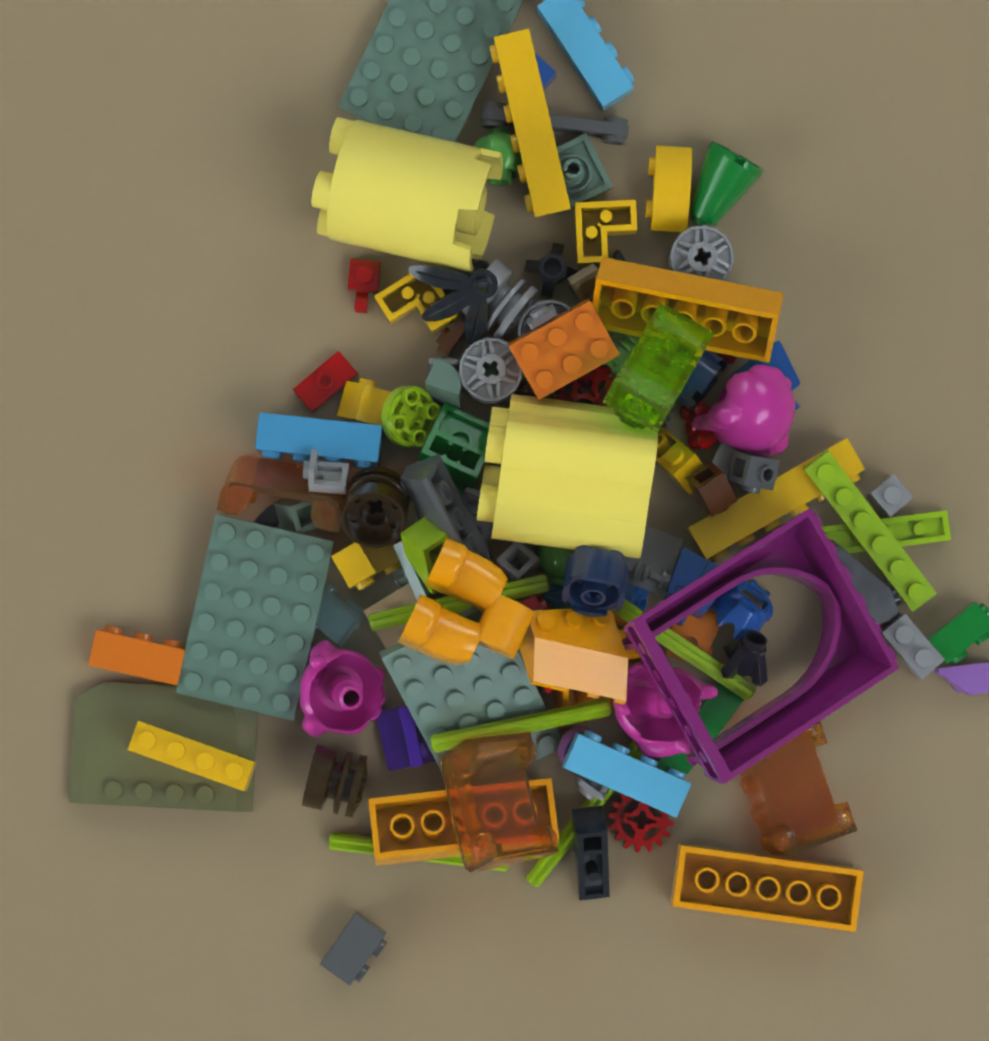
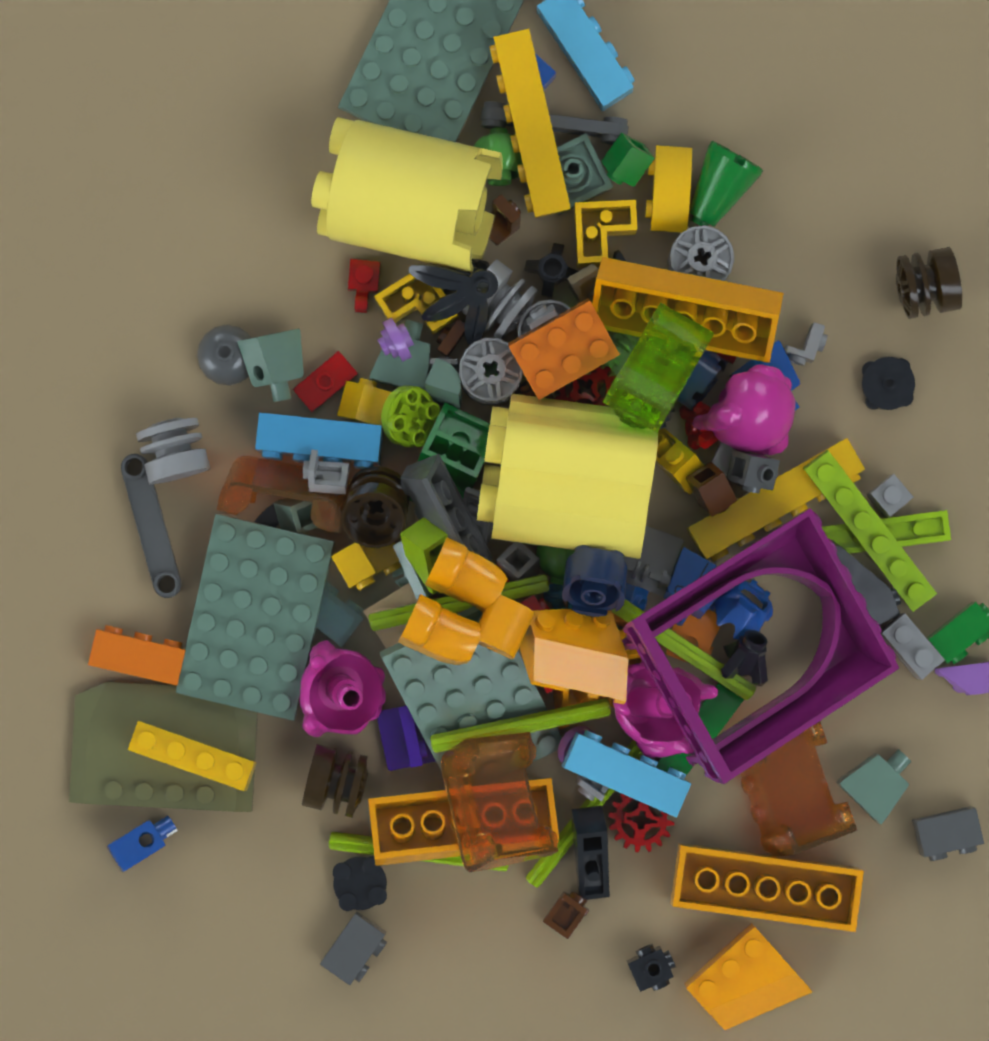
none -> blue torso [107,816,178,872]
none -> dark grey piece [121,454,182,598]
none -> light grey wheel [136,418,210,485]
none -> dark grey cylinder [197,325,251,386]
none -> sand green torso [237,328,304,402]
none -> black piece [333,856,387,911]
none -> sand green torso [369,320,431,390]
none -> medium lavender plate [377,317,414,362]
none -> reddish brown bracket [489,194,521,246]
none -> reddish brown bracket [543,891,589,939]
none -> green brick [601,132,655,187]
none -> black brick [626,944,676,992]
none -> light orange wedge [684,923,813,1030]
none -> light grey bracket [784,322,828,366]
none -> sand green torso [836,749,911,825]
none -> black piece [862,357,915,410]
none -> dark brown wheel [896,247,962,319]
none -> dark grey piece [912,806,984,861]

